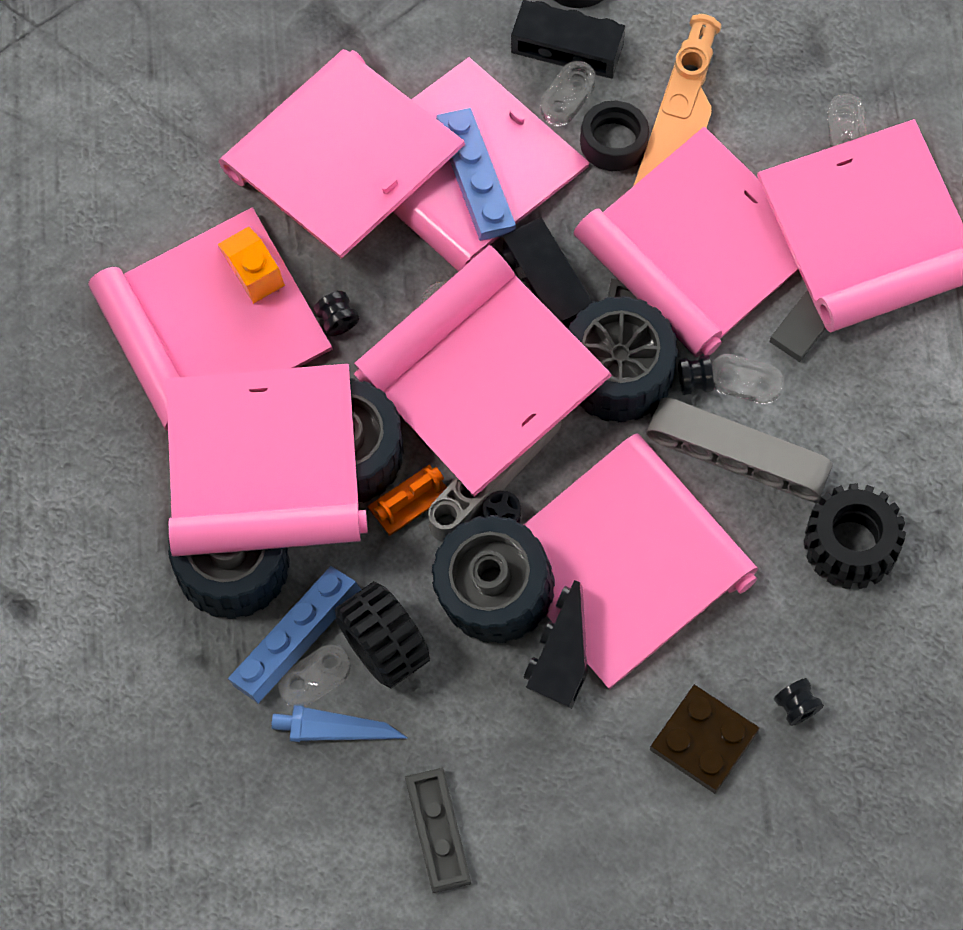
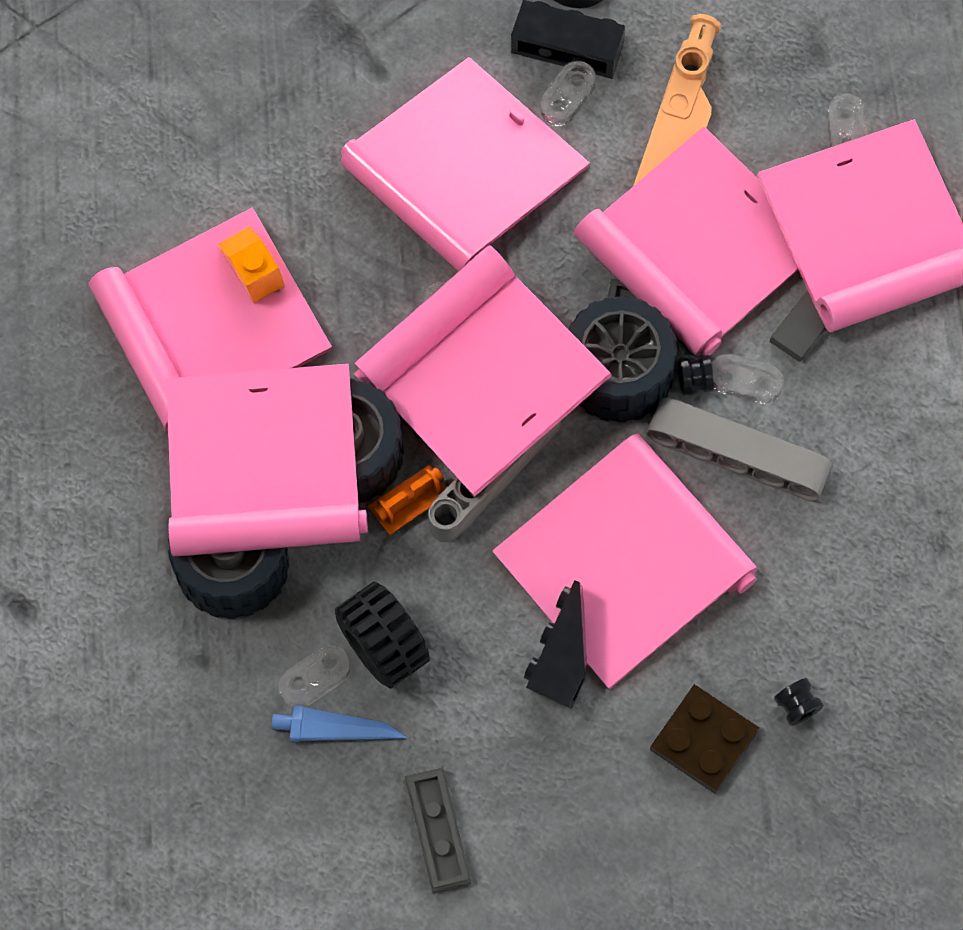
bright pink door [219,49,465,259] -> none
medium blue plate [228,566,361,704] -> none
black wheel [314,291,359,336] -> none
wheel [431,515,555,643] -> none
medium blue plate [436,108,516,241] -> none
black wheel [483,490,521,524] -> none
black brick [500,217,593,329] -> none
black tyre [580,100,650,172] -> none
black tyre [804,483,906,589] -> none

